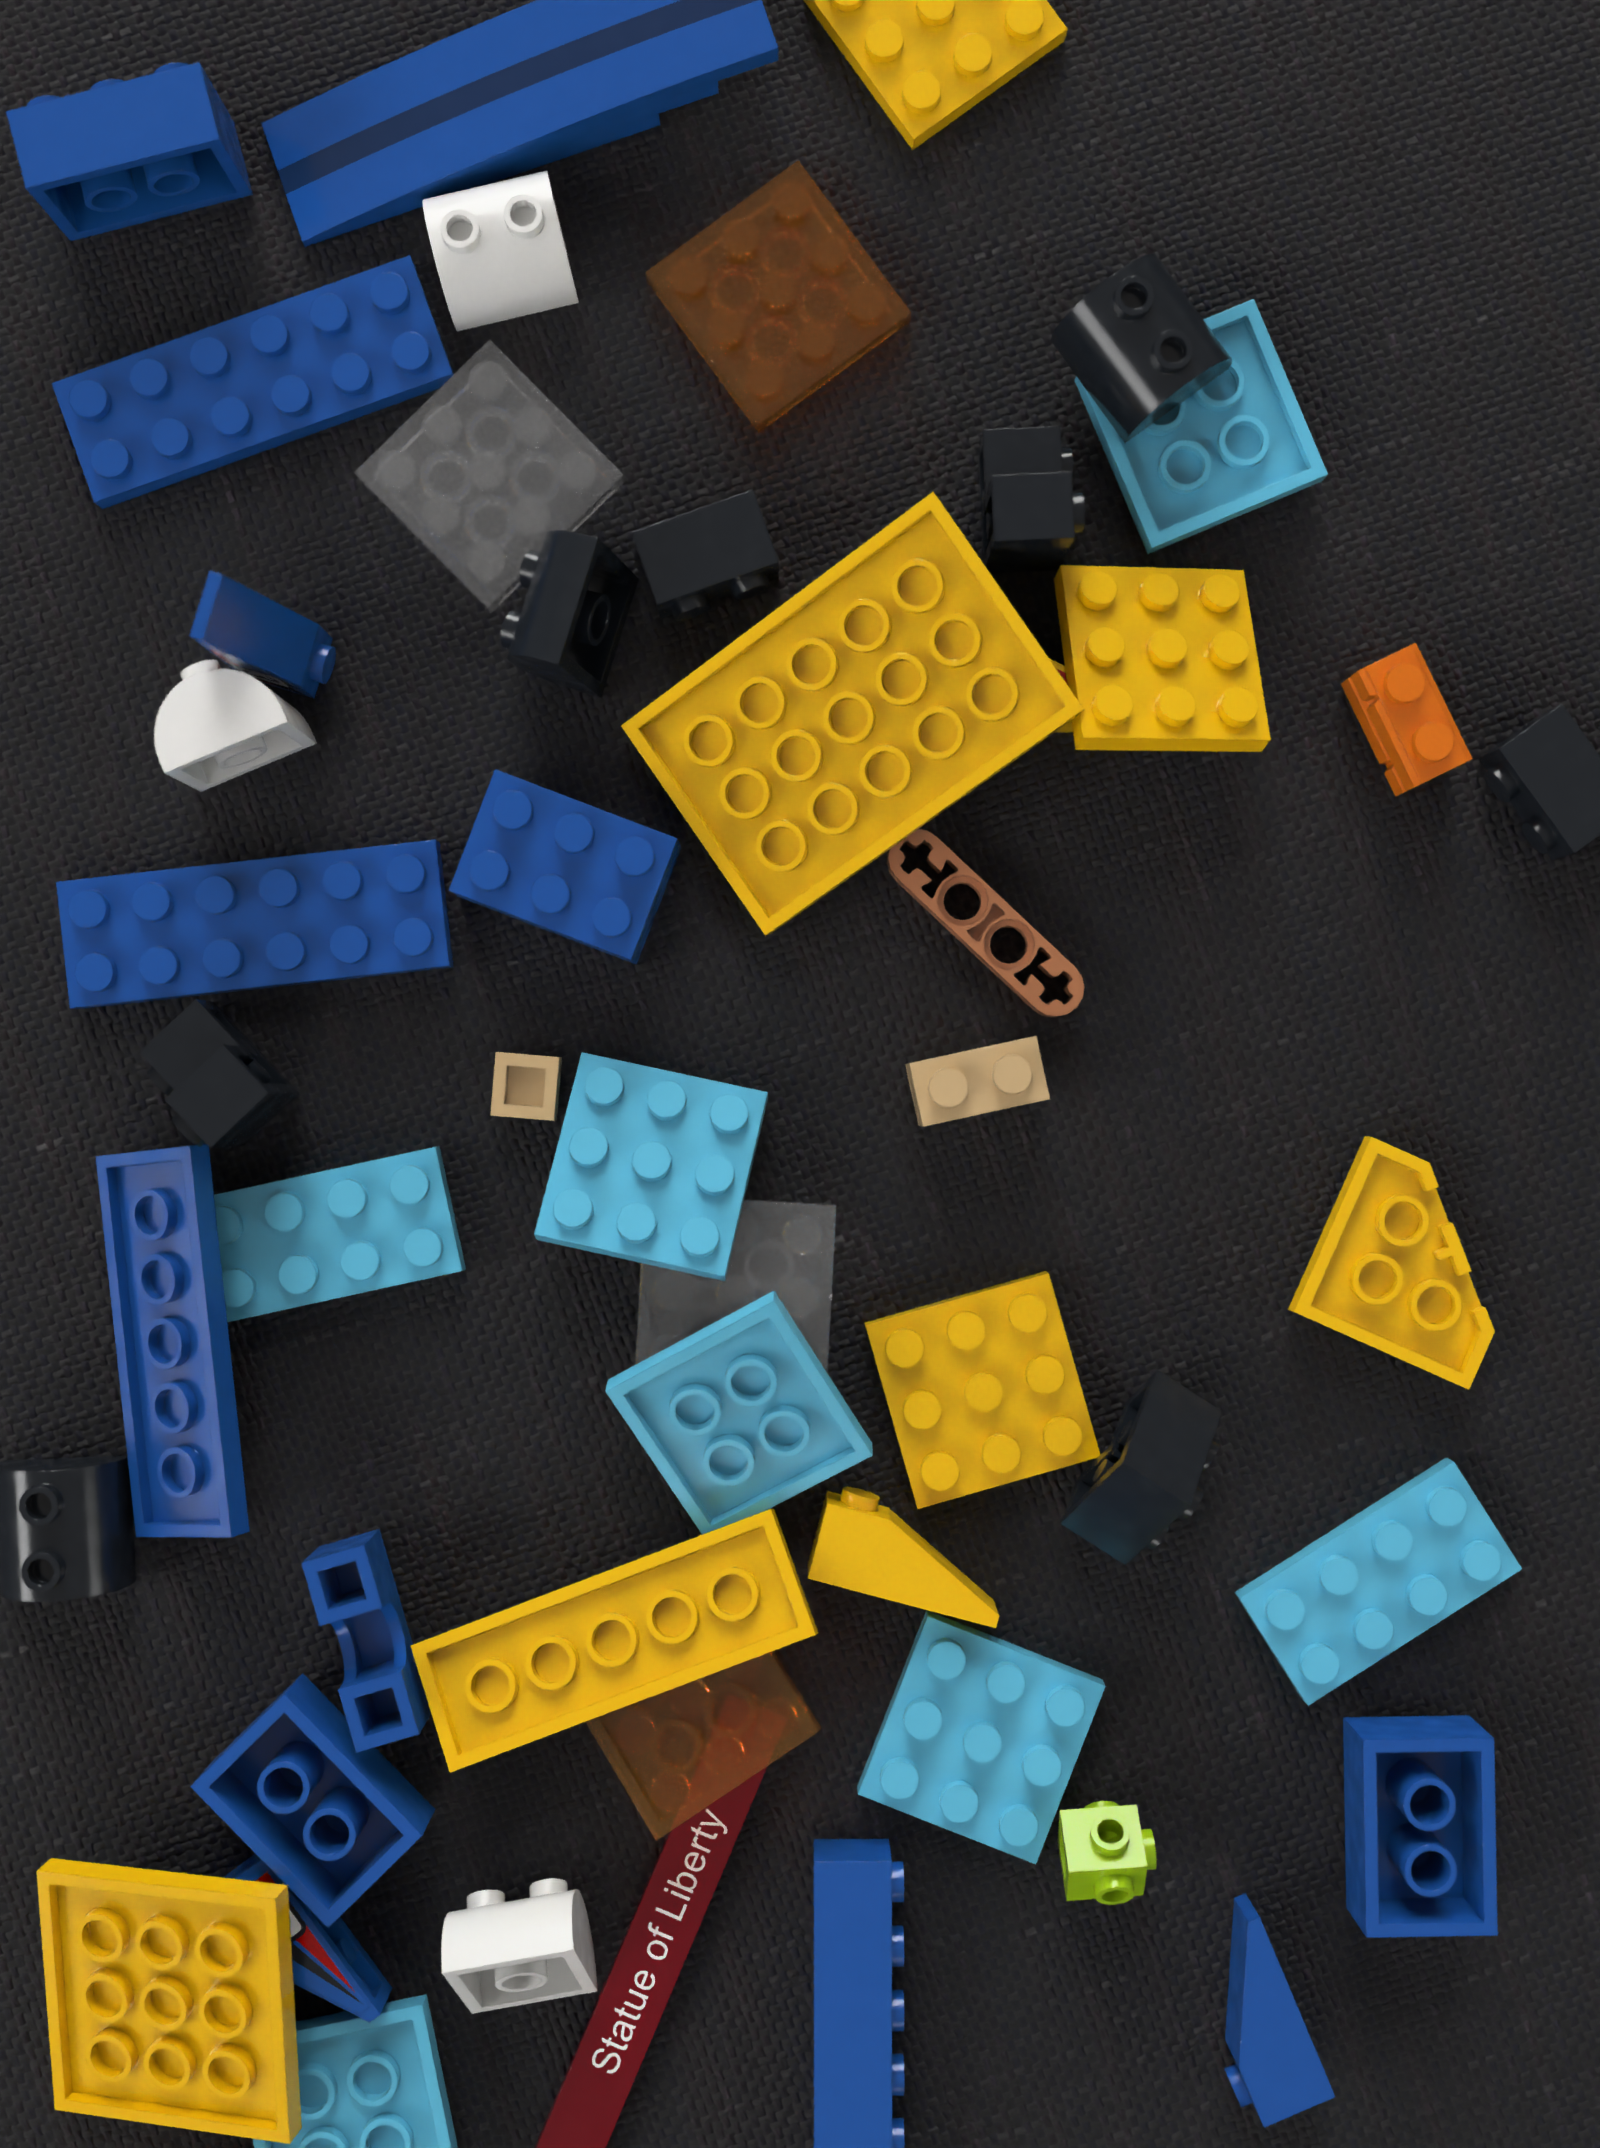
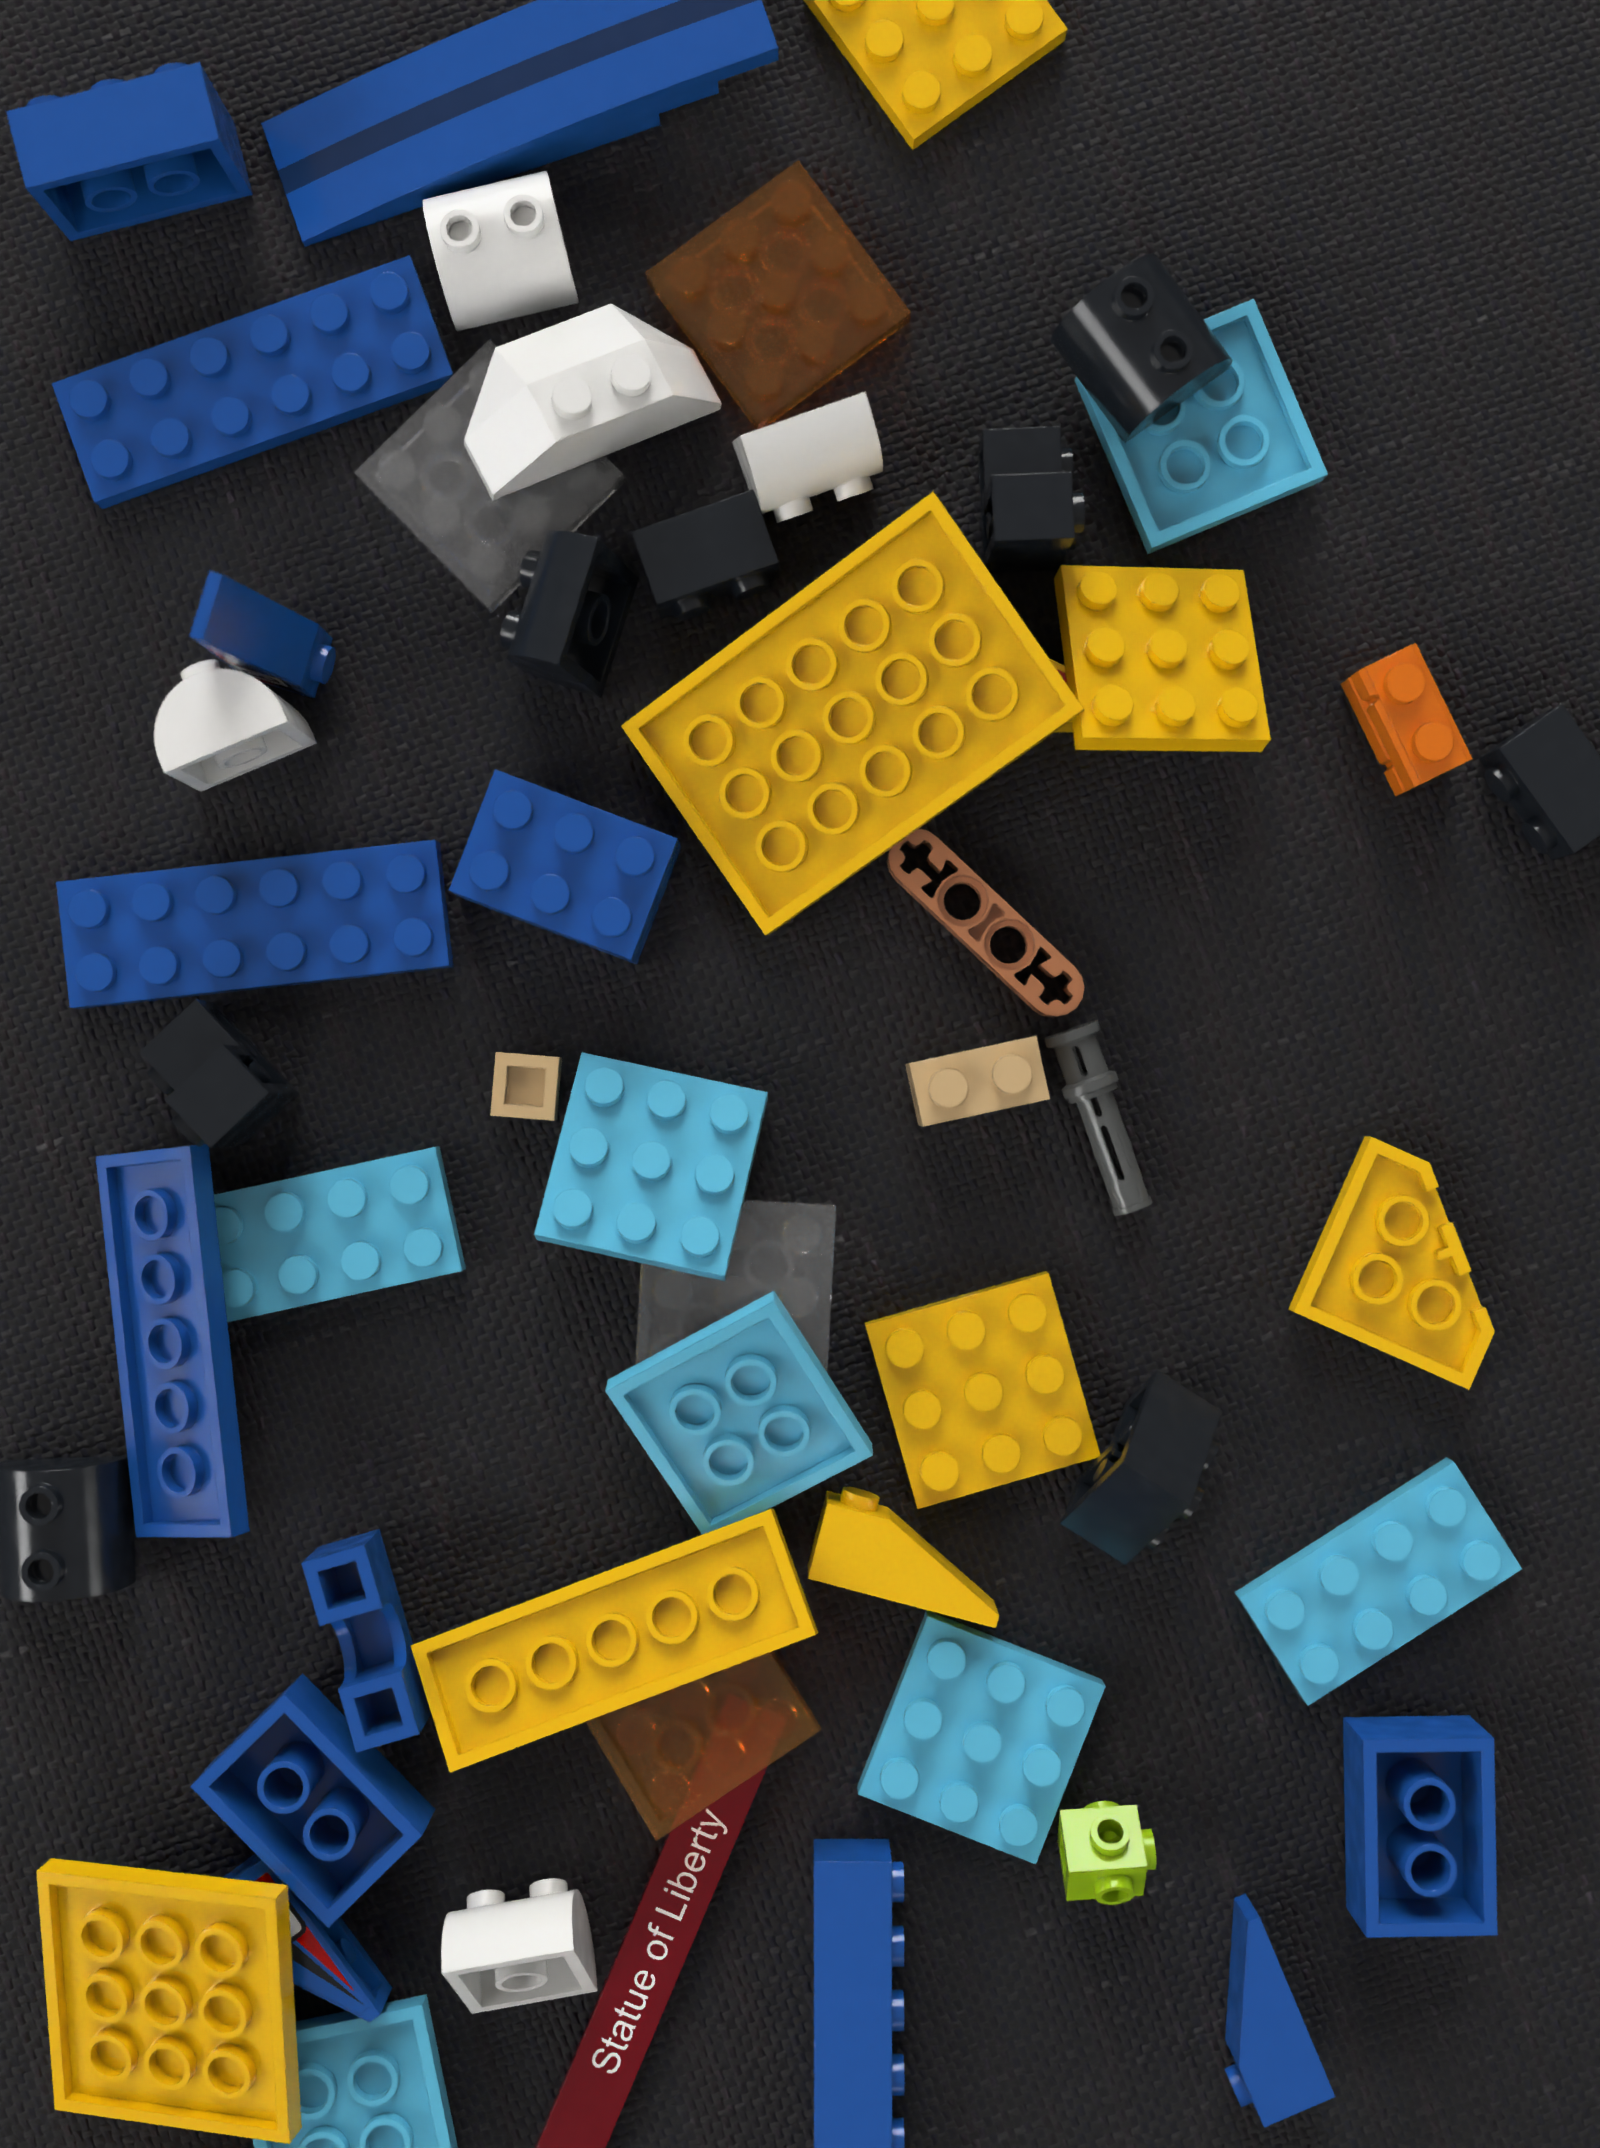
none -> white wedge [464,304,722,501]
none -> white brick [732,392,883,523]
none -> dark grey pin [1044,1020,1152,1216]

